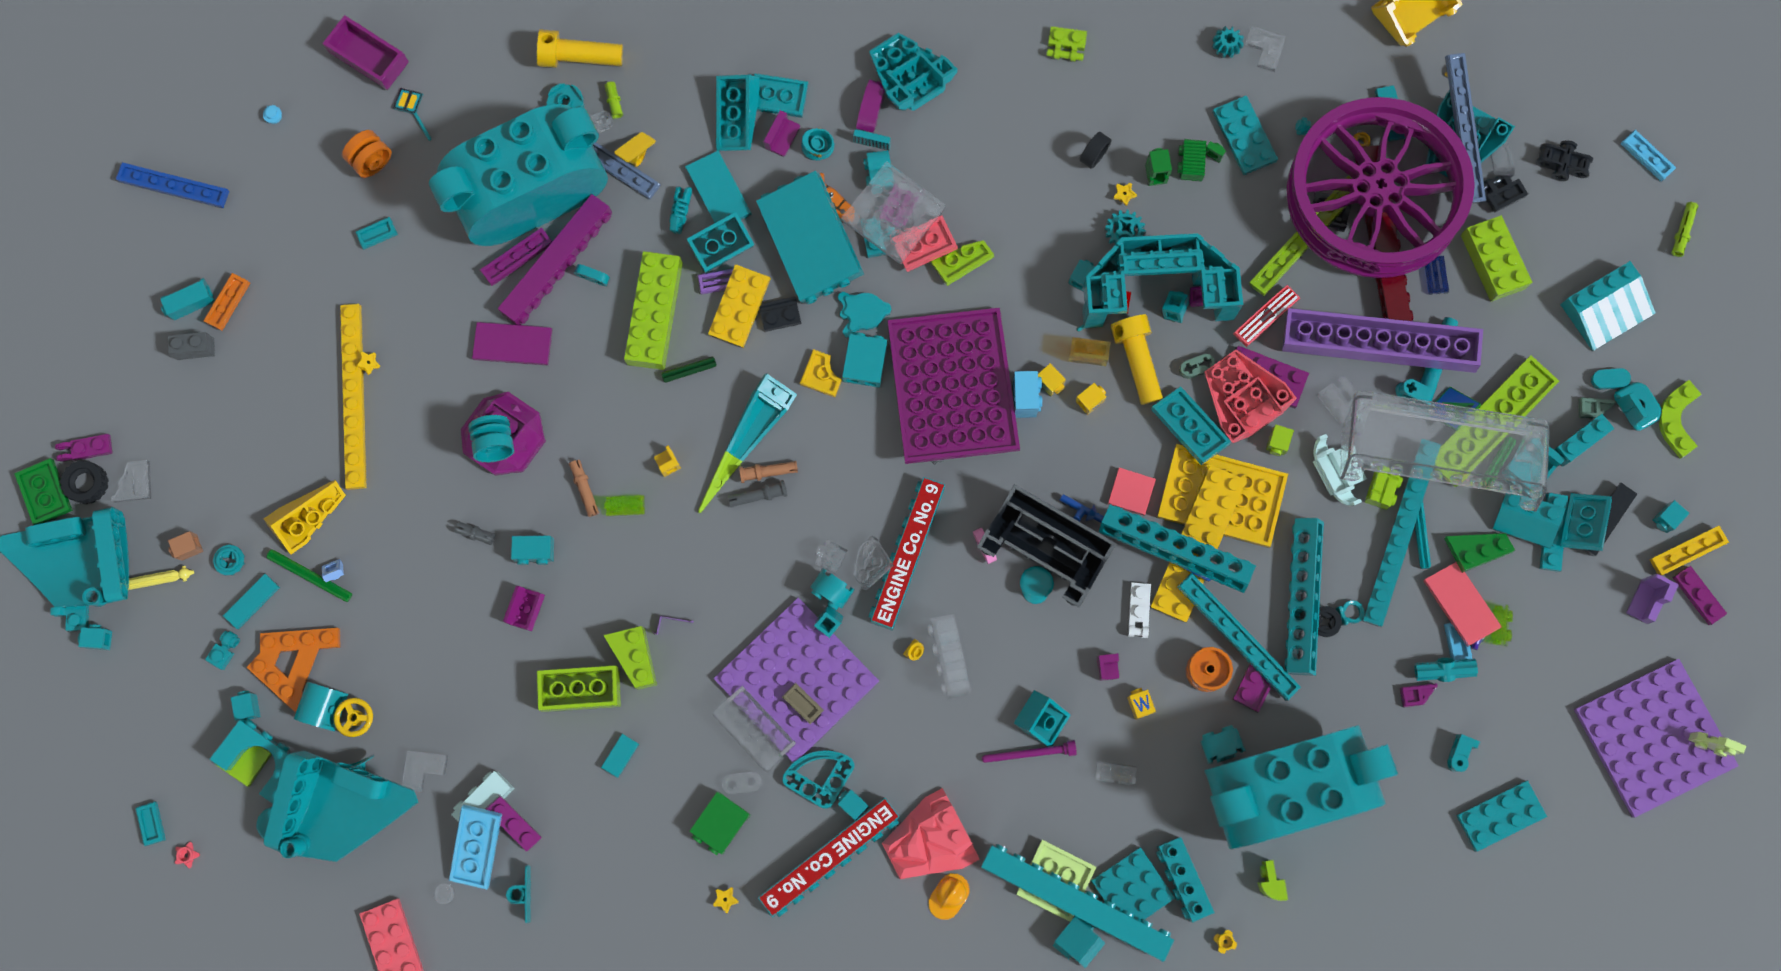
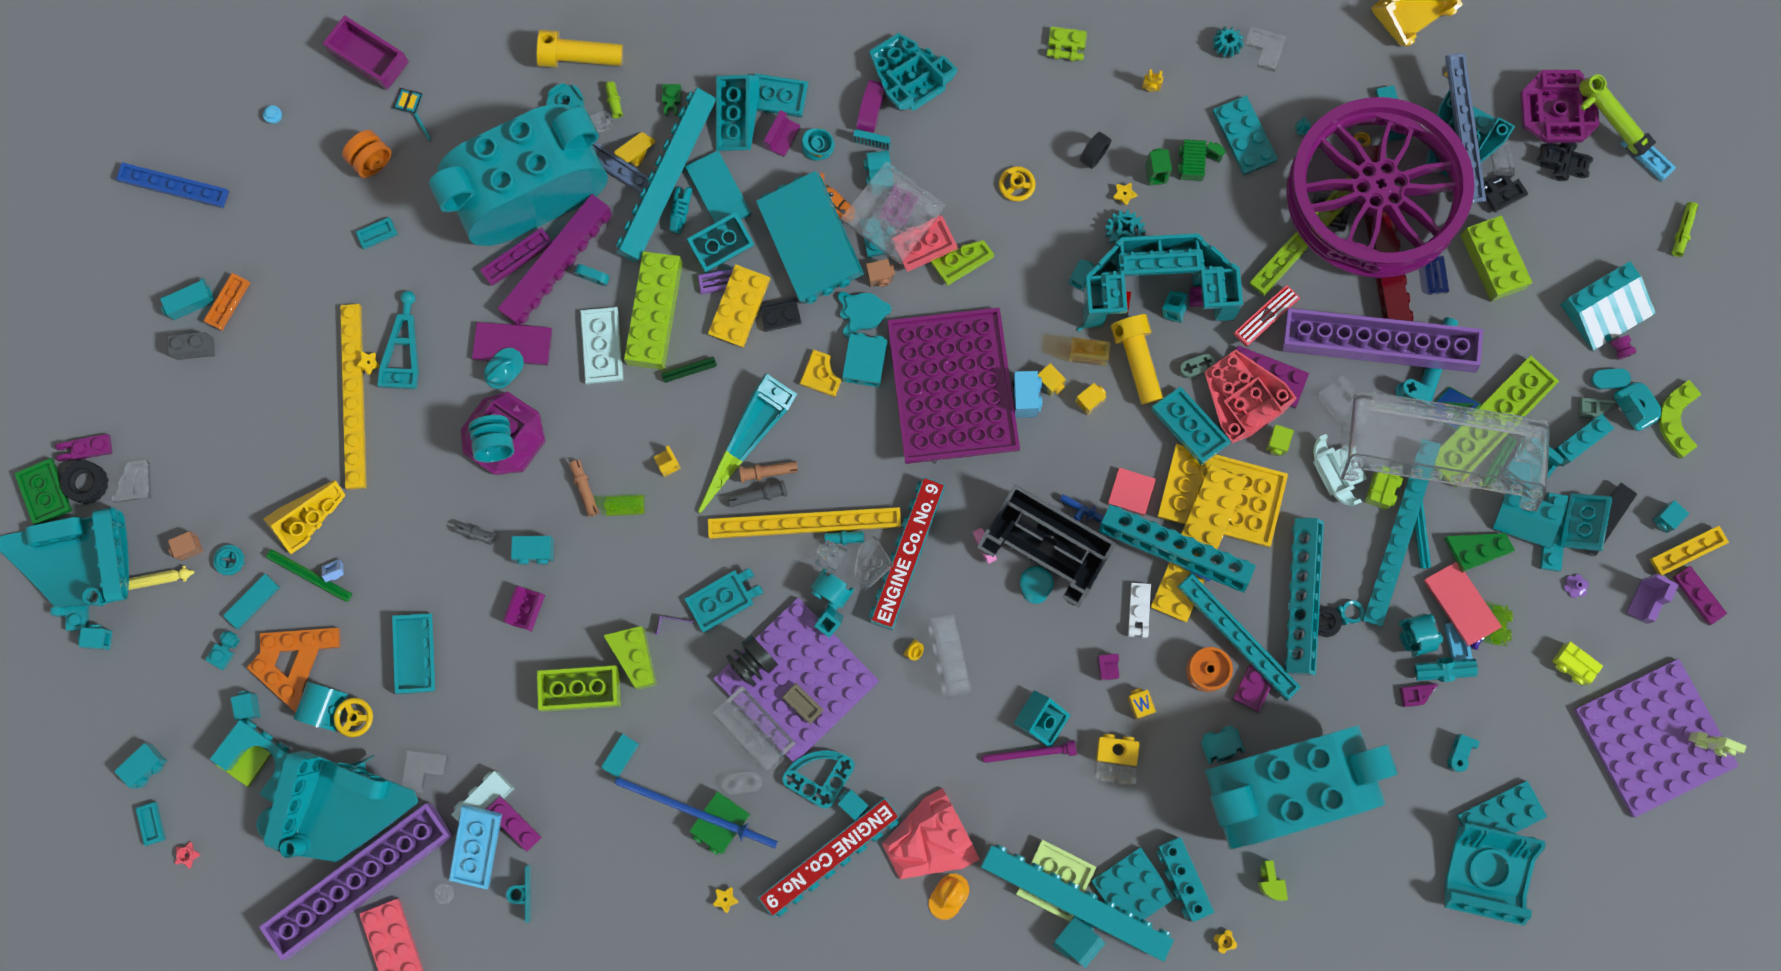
none -> teal brick [114,743,167,789]
none -> medium lavender brick [259,803,454,961]
none -> teal plate [377,291,419,390]
none -> teal slope [392,614,435,695]
none -> teal piece [484,348,524,389]
none -> light aqua tile [580,307,624,384]
none -> teal brick [615,87,716,263]
none -> blue piece [615,778,778,849]
none -> green plate [662,84,682,116]
none -> teal tile [685,568,764,633]
none -> yellow plate [708,507,901,539]
none -> pearl dark grey wheel [726,635,778,688]
none -> teal pin [825,530,864,546]
none -> nougat brick [866,259,895,287]
none -> yellow piece [999,166,1036,202]
none -> yellow brick [1095,734,1139,767]
none -> yellow plate [1142,69,1163,92]
none -> teal brick [1399,613,1443,657]
none -> teal panel [1444,823,1546,926]
none -> magenta piece [1520,70,1600,143]
none -> neon yellow brick [1552,641,1603,686]
none -> medium lavender plant [1564,574,1589,598]
none -> lime piece [1579,74,1656,158]
none -> magenta wheel [1611,335,1637,360]

